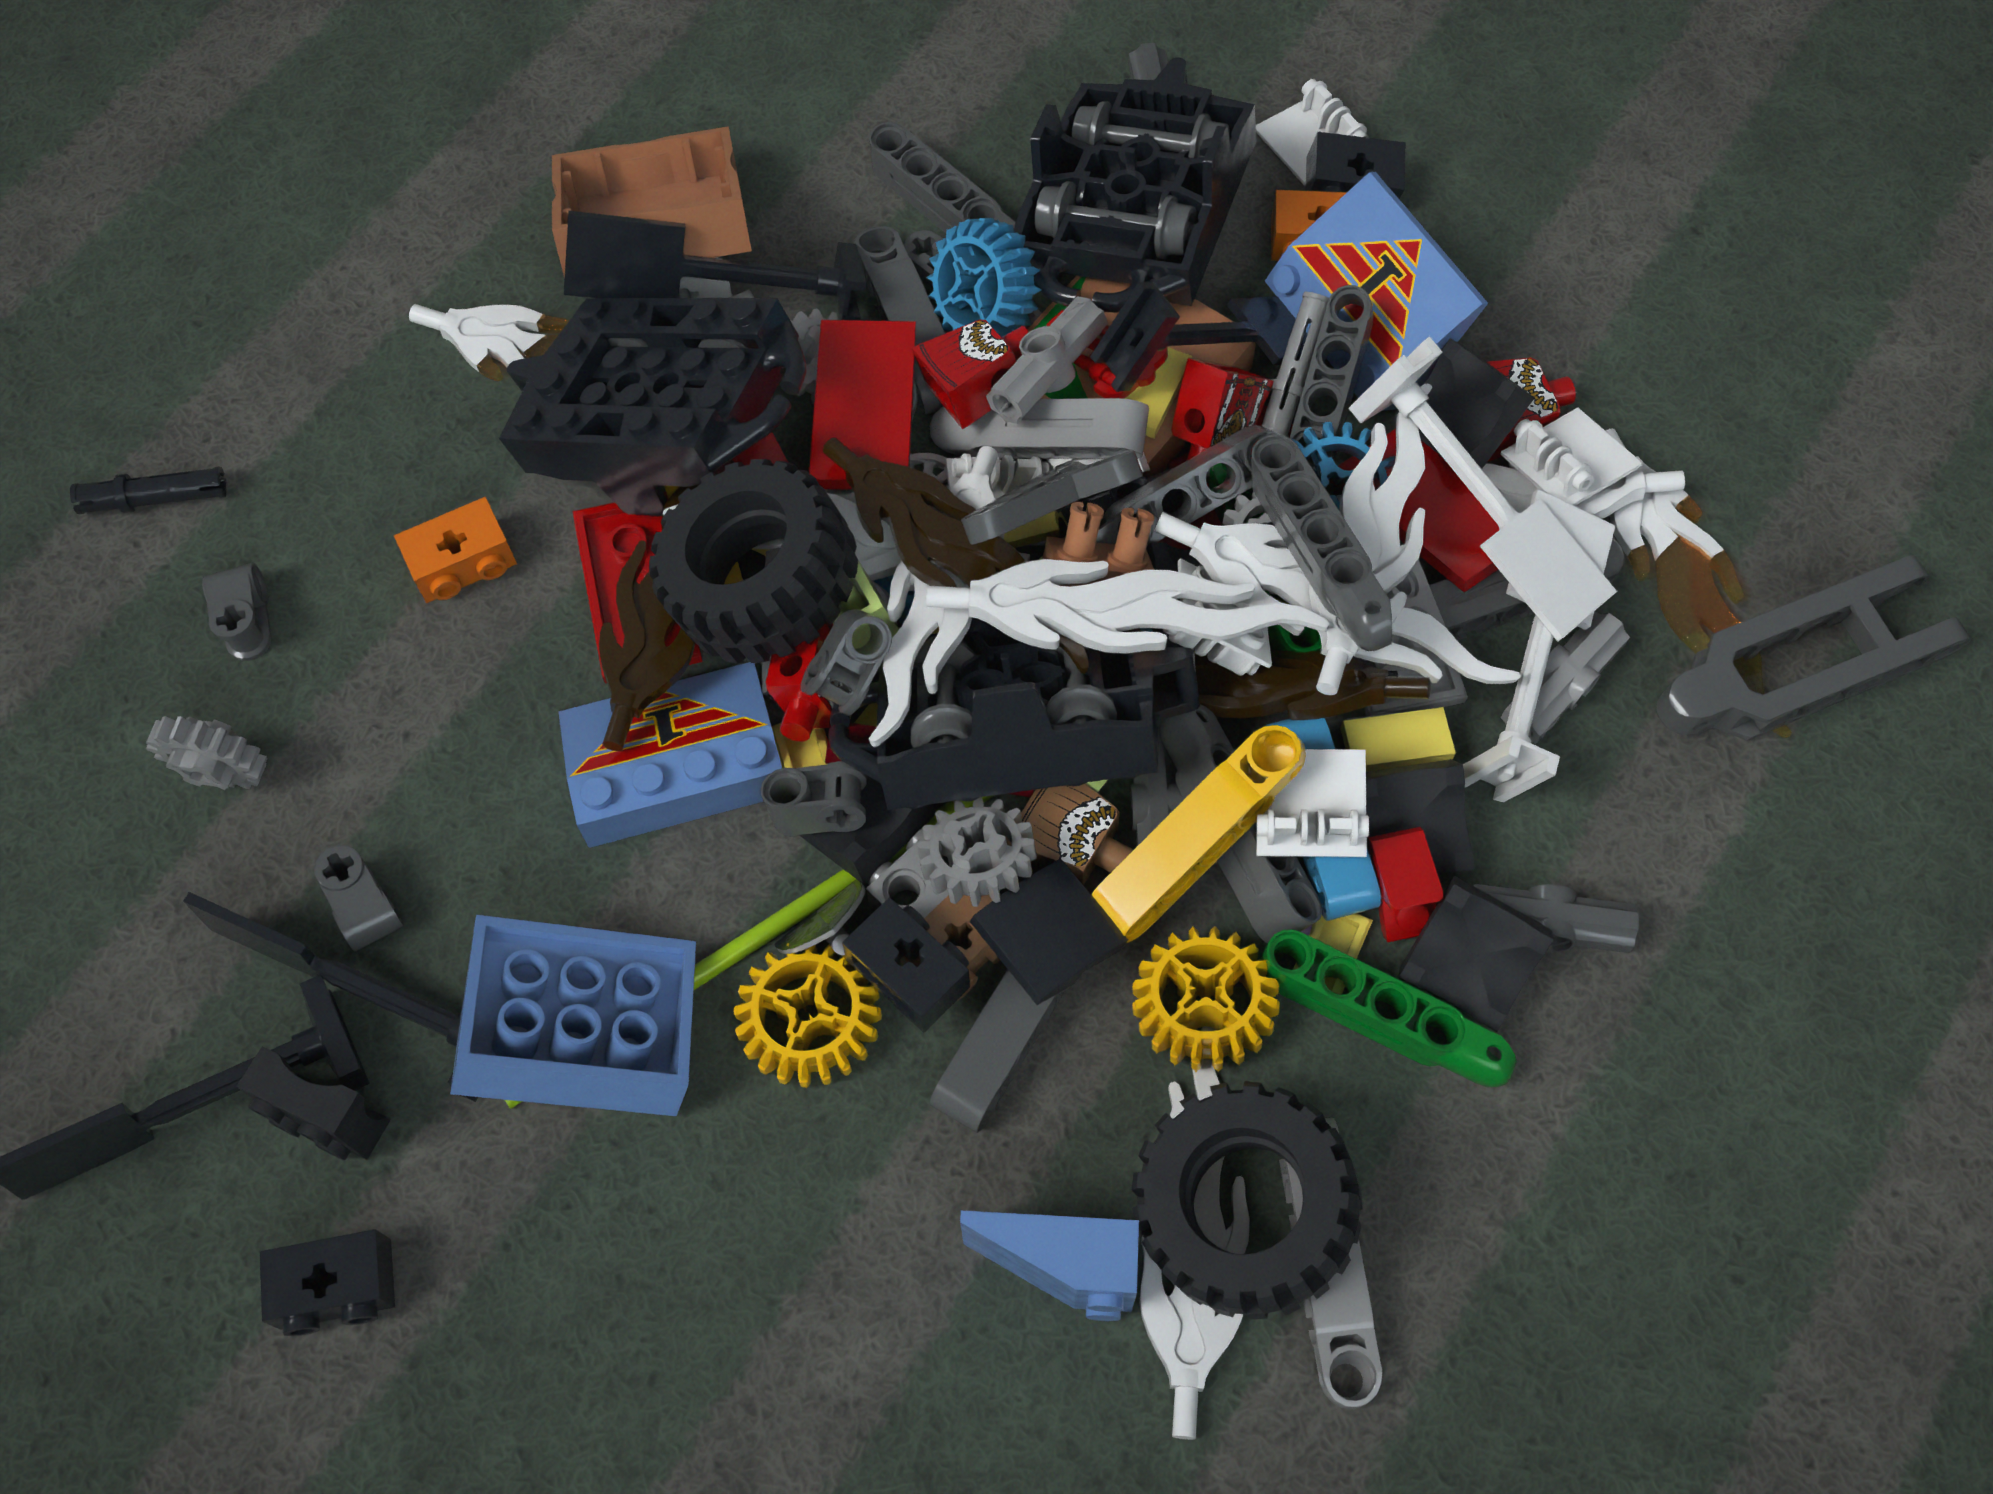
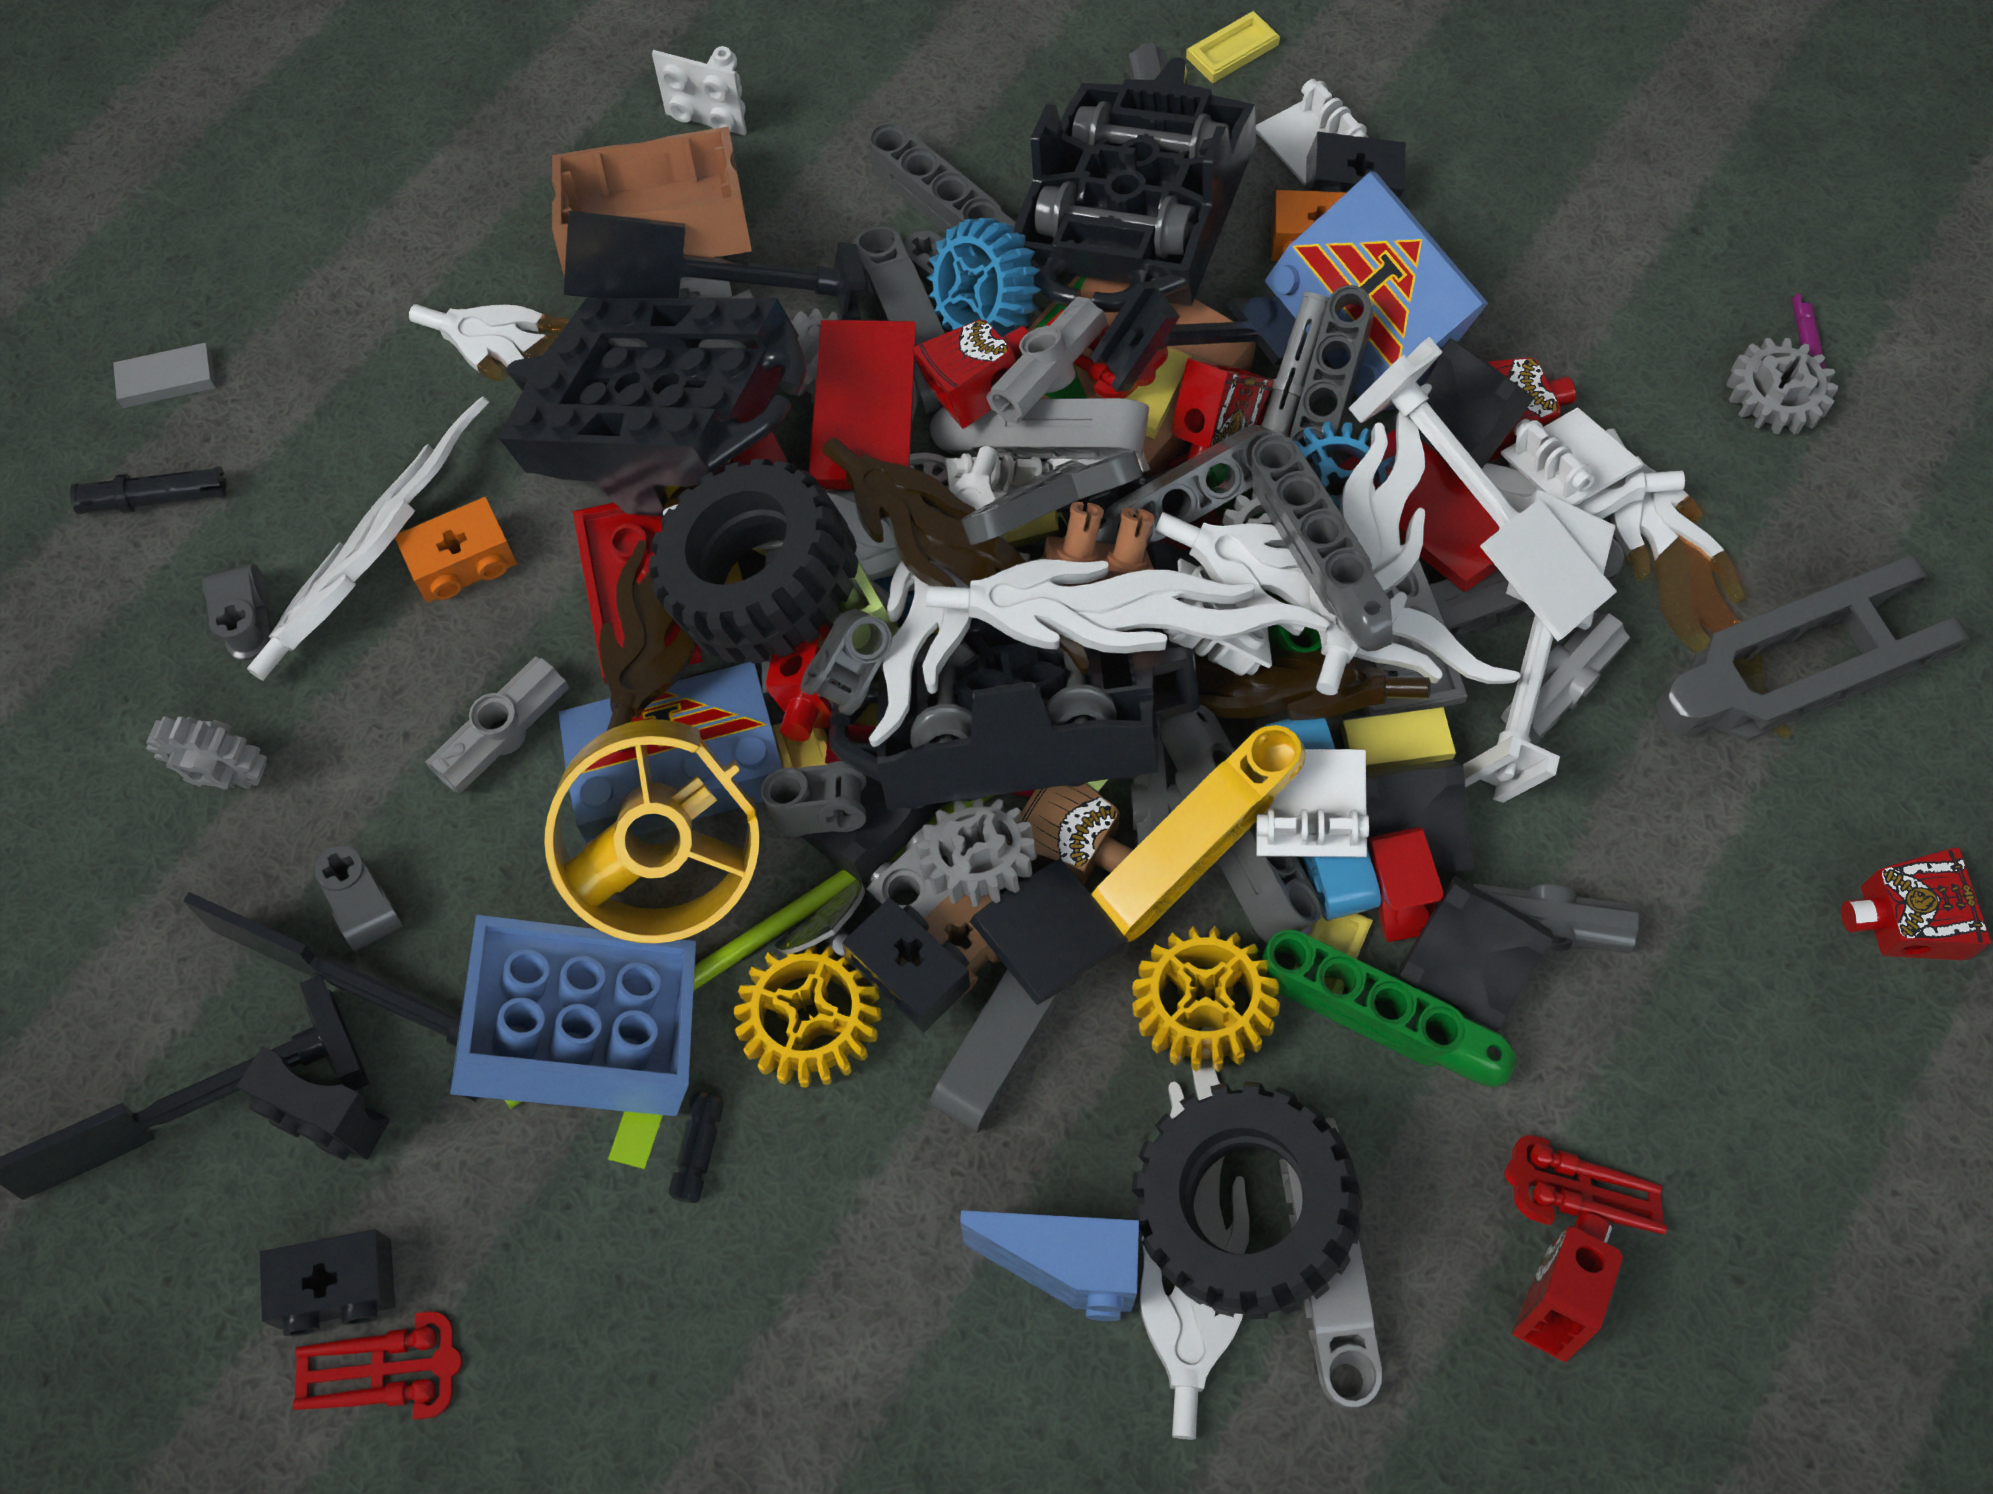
none -> light grey tile [113,342,216,408]
none -> white piece [247,396,489,681]
none -> red piece [293,1312,463,1420]
none -> light grey piece [425,656,569,794]
none -> yellow animal [545,719,759,943]
none -> lime window [608,1111,663,1169]
none -> white hinge [652,46,747,135]
none -> black axle [669,1092,724,1203]
none -> light yellow tile [1186,11,1280,84]
none -> red piece [1504,1135,1667,1235]
none -> red torso [1511,1213,1623,1363]
none -> light grey gear [1726,338,1838,435]
none -> magenta wheel [1792,293,1826,369]
none -> torso [1841,847,1991,960]

